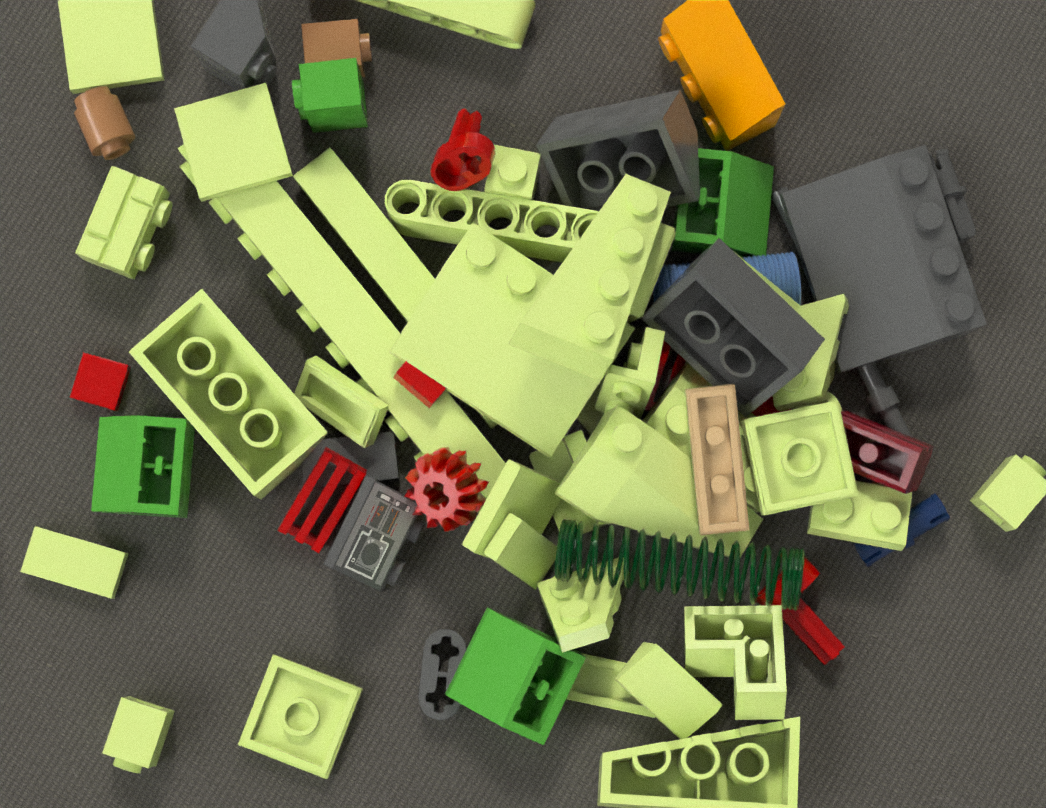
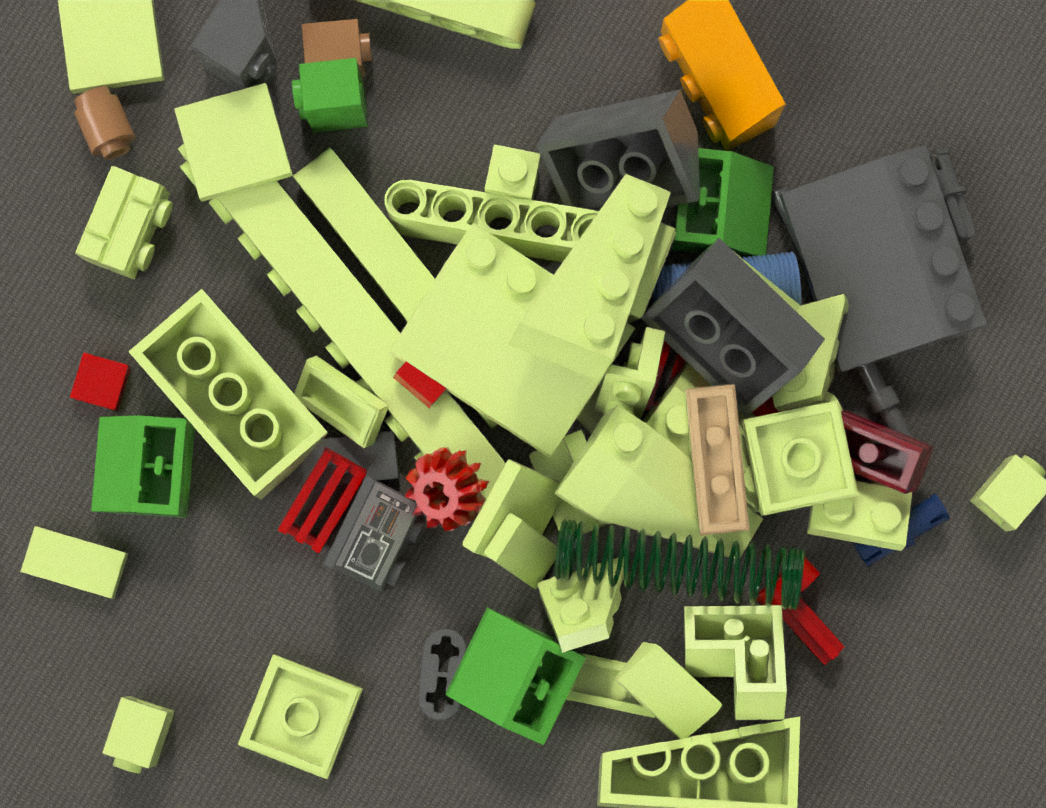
red piece [430,108,496,191] -> none

